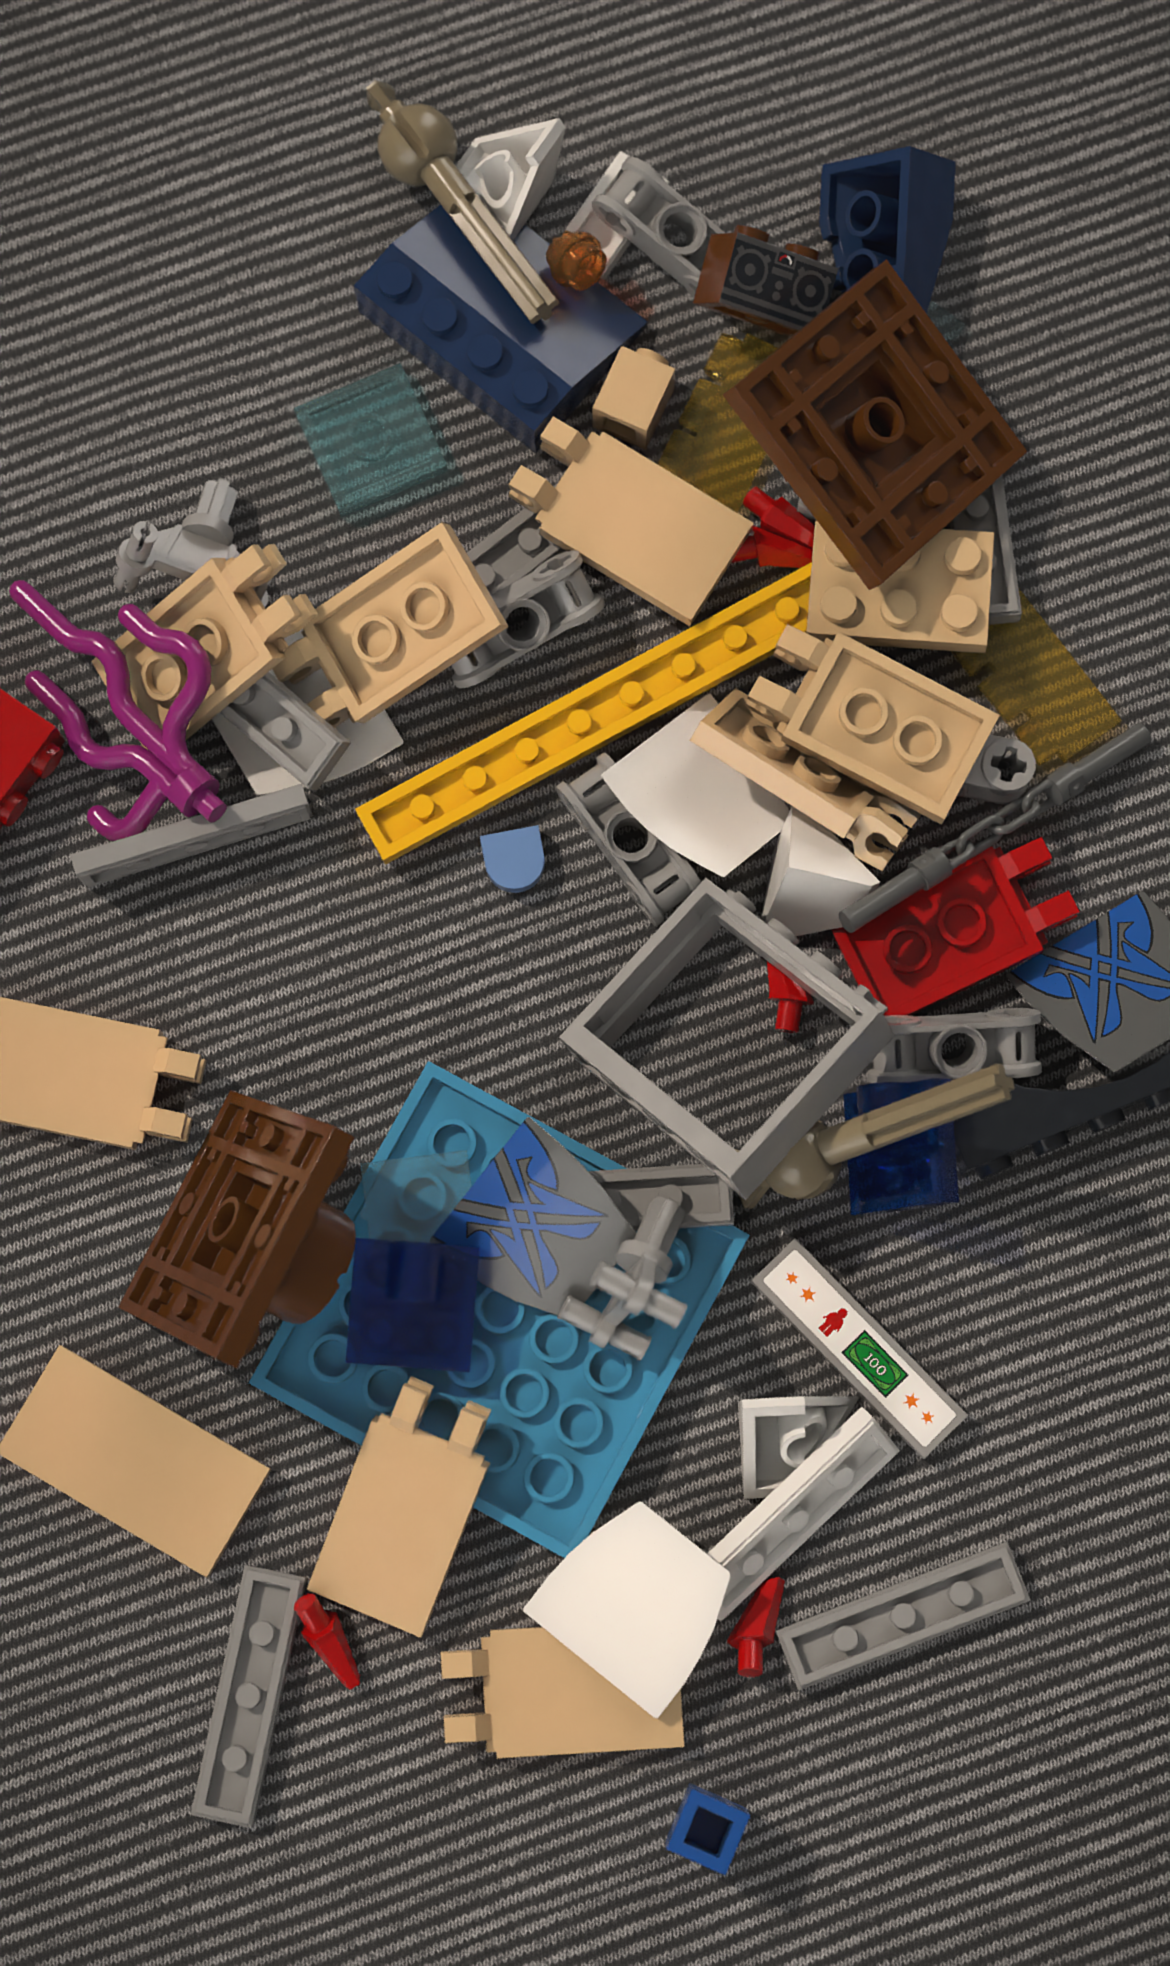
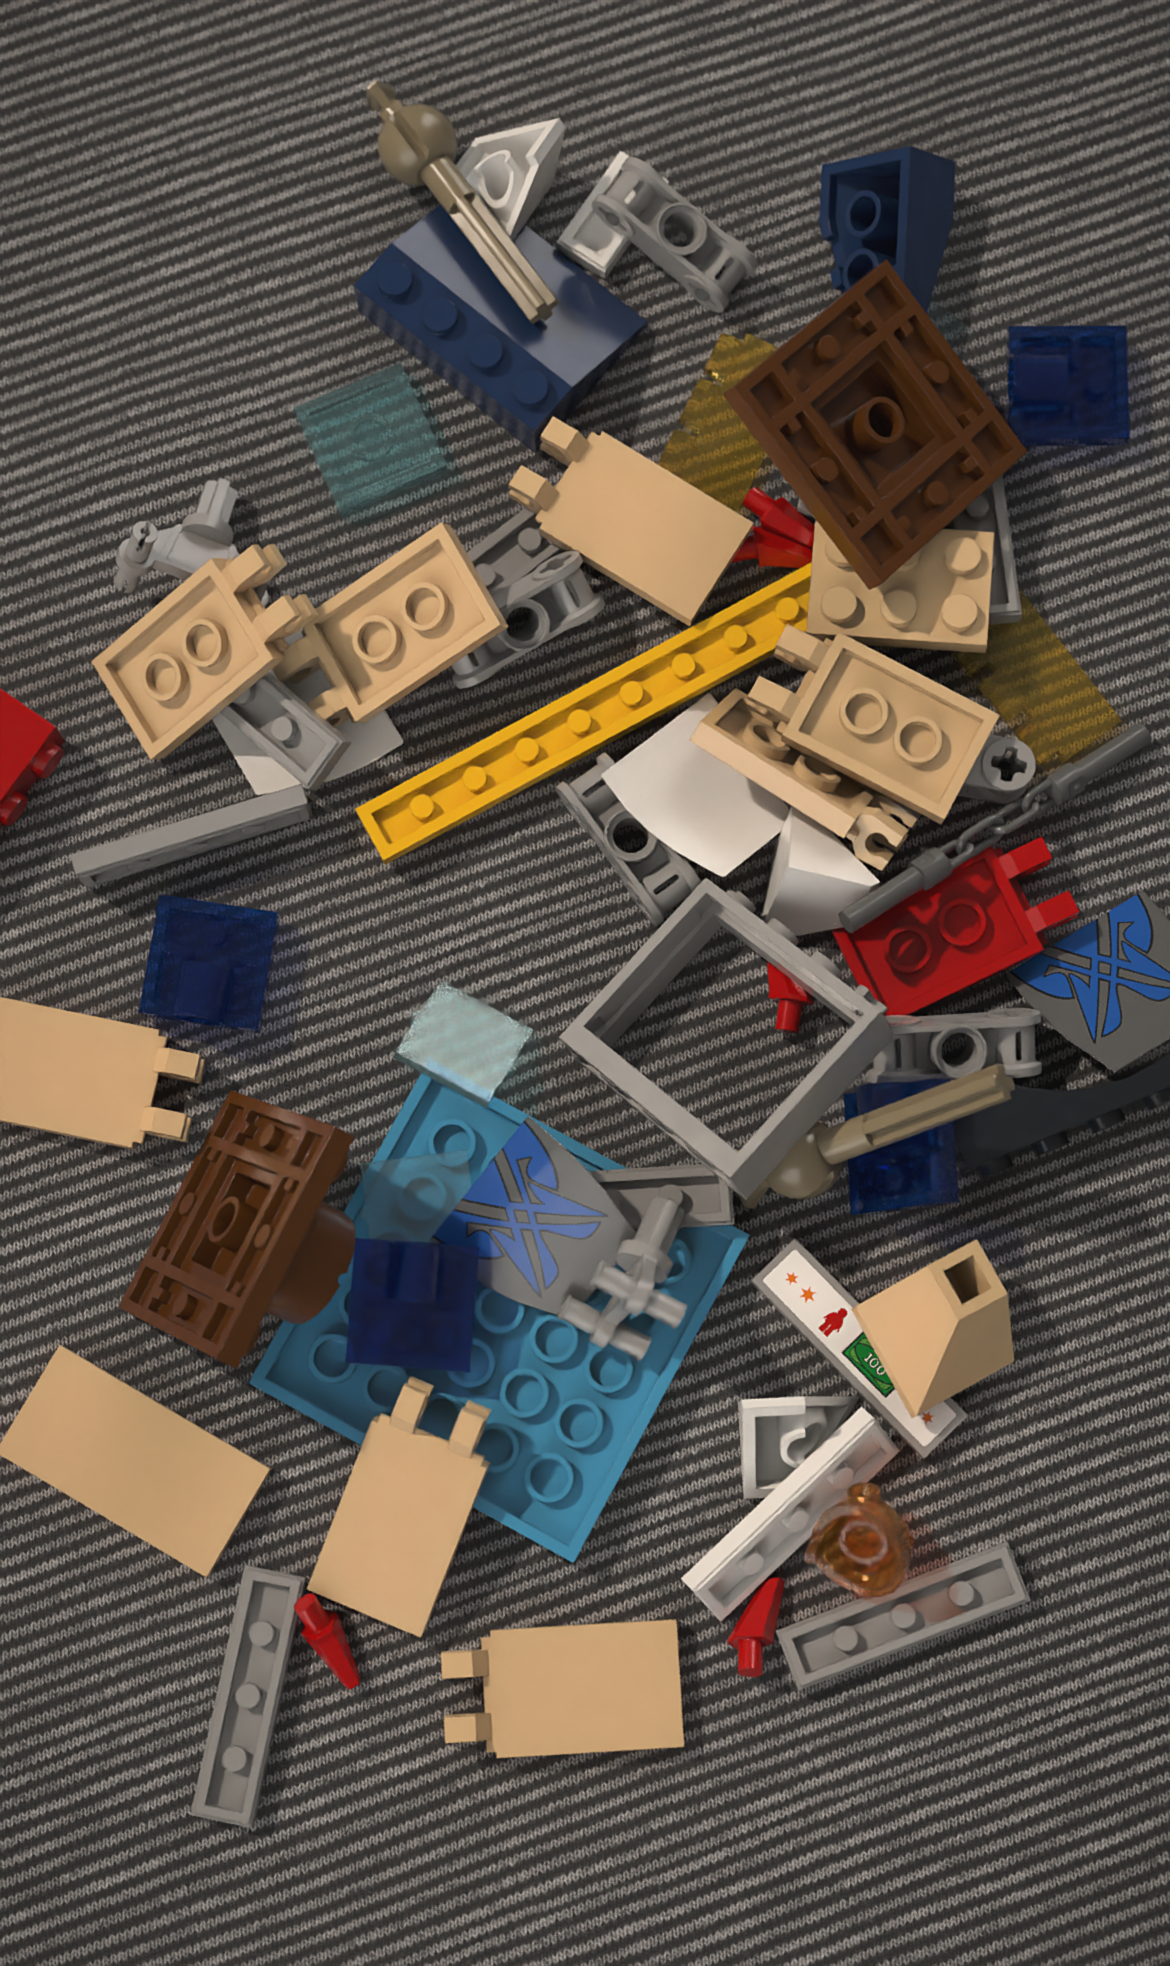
magenta plant [9,580,227,842] -> none
medium blue tile [480,825,545,893] -> none
white sticker [523,1501,731,1718] -> none
clear orange plate [546,230,607,291] -> none
tan brick [592,346,675,450] -> none
blue brick [665,1783,750,1875] -> none
brick [693,225,838,337] -> none
none -> clear blue plate [139,894,281,1034]
none -> clear light blue piece [393,981,533,1108]
none -> clear orange helmet [805,1483,914,1597]
none -> tan slope [851,1239,1014,1418]
none -> clear blue plate [1006,325,1130,446]

